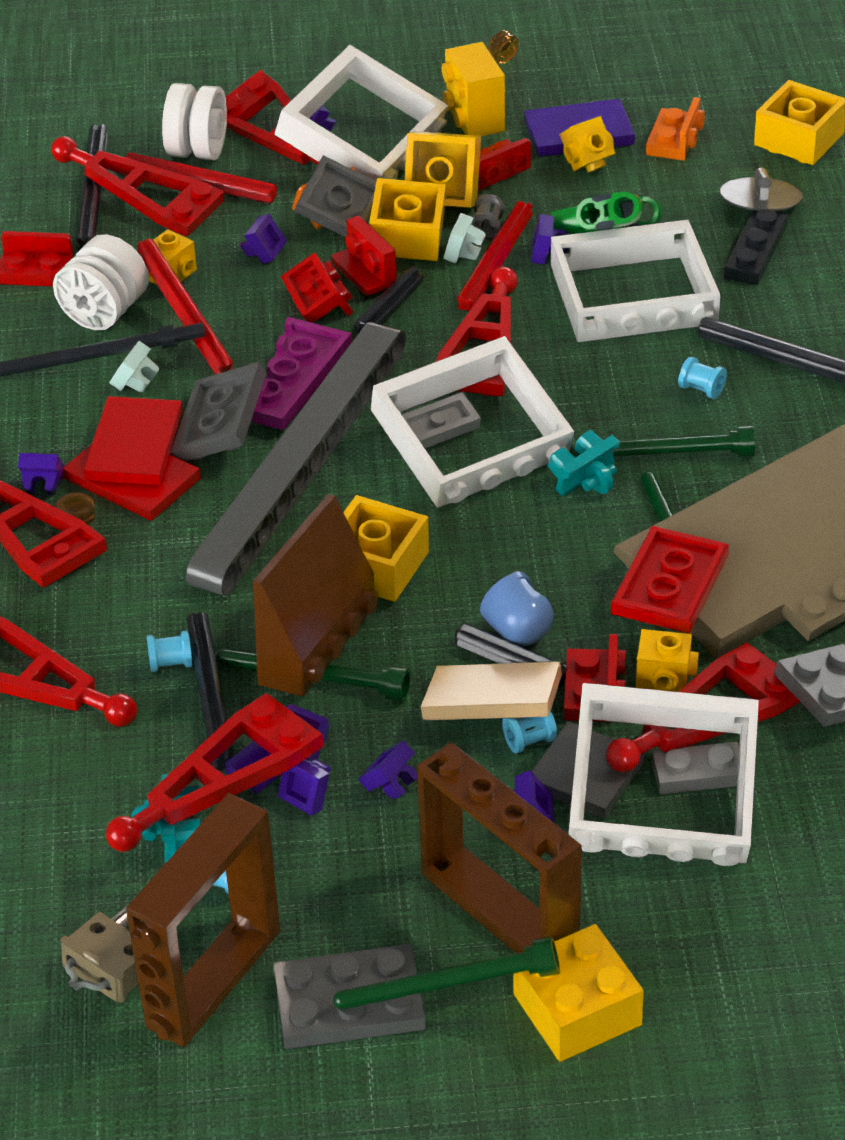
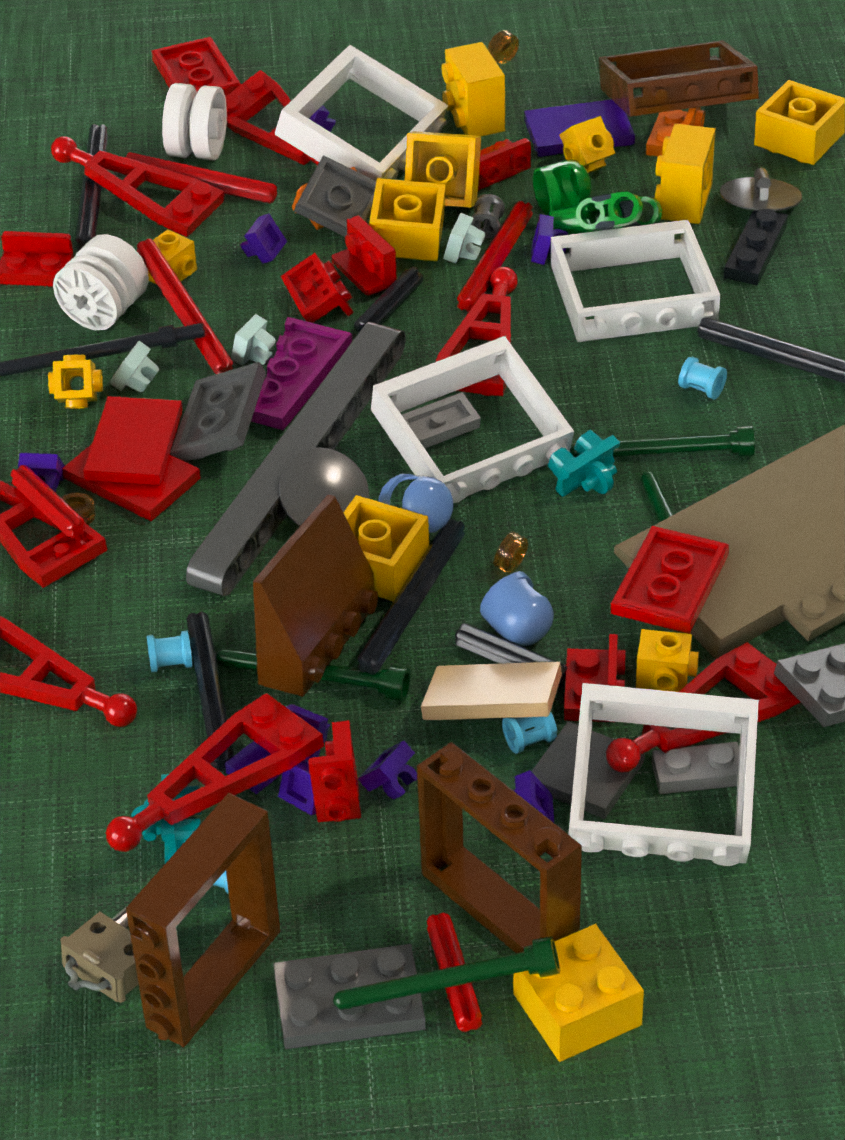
none -> red axle [10,465,86,538]
none -> yellow brick [48,355,103,409]
none -> red tile [151,37,241,96]
none -> light aqua tile [231,314,276,366]
none -> dark grey shield [279,448,369,526]
none -> red bracket [308,720,361,822]
none -> black axle [357,518,465,675]
none -> medium blue helmet [378,474,453,533]
none -> red axle [426,912,482,1032]
none -> clear orange tile [494,532,528,573]
none -> green helmet [533,160,592,216]
none -> reddish brown window [599,40,759,117]
none -> yellow brick [654,123,716,224]

